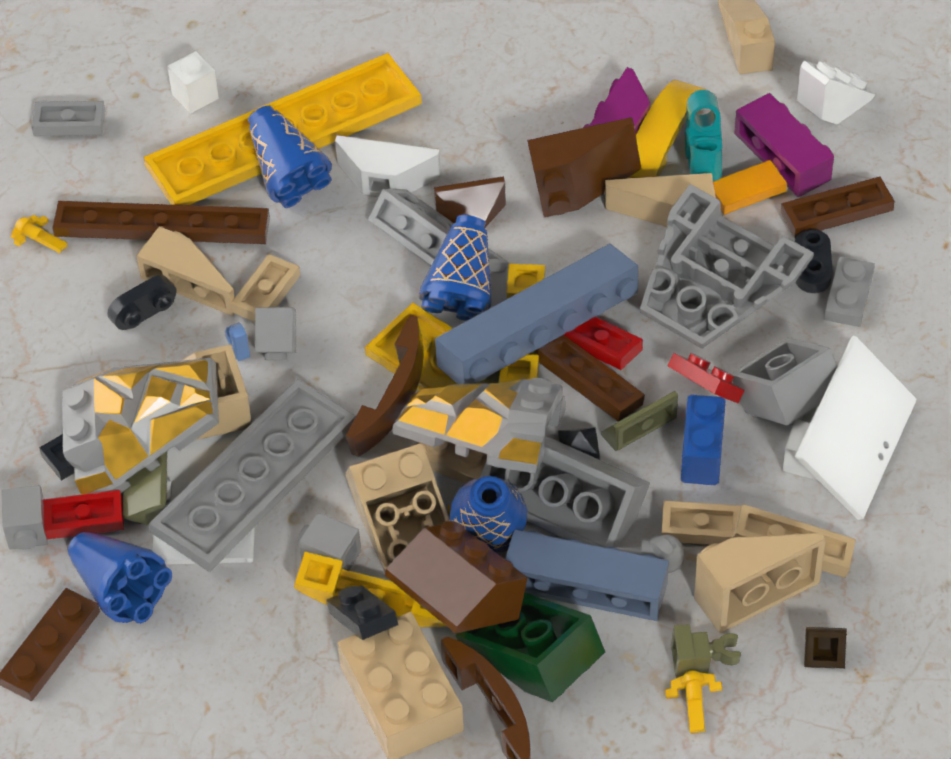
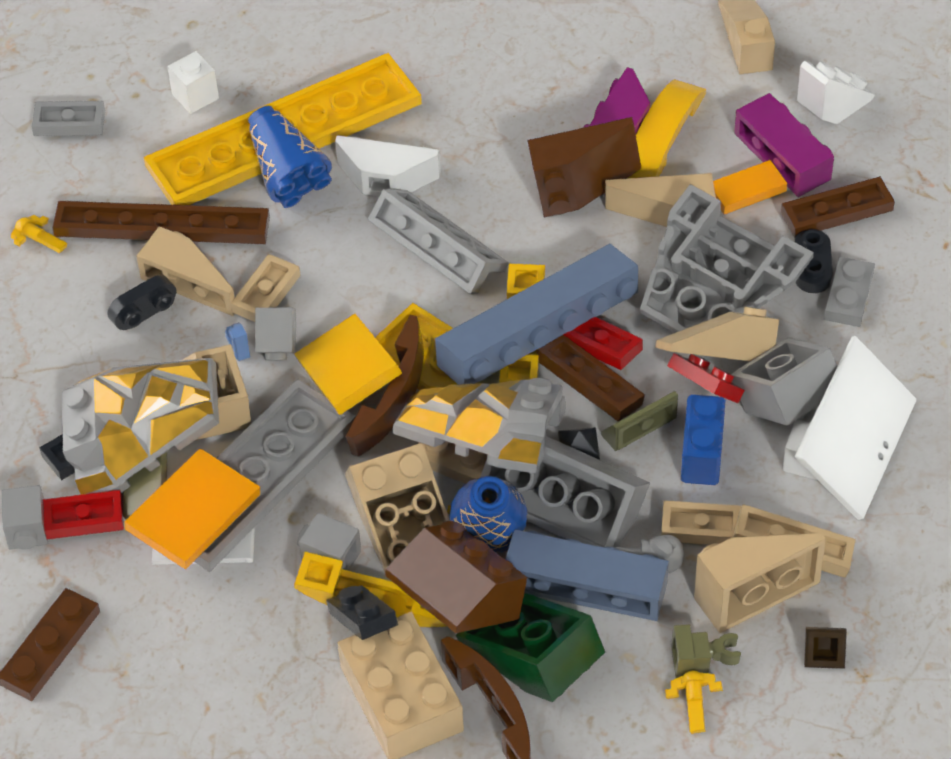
blue cone [68,532,172,624] -> none
blue cone [419,215,492,321] -> none
slope [434,176,506,228] -> none
teal piece [685,90,722,182] -> none
none -> light orange tile [124,448,260,570]
none -> yellow tile [294,313,402,415]
none -> tan slope [655,307,779,361]

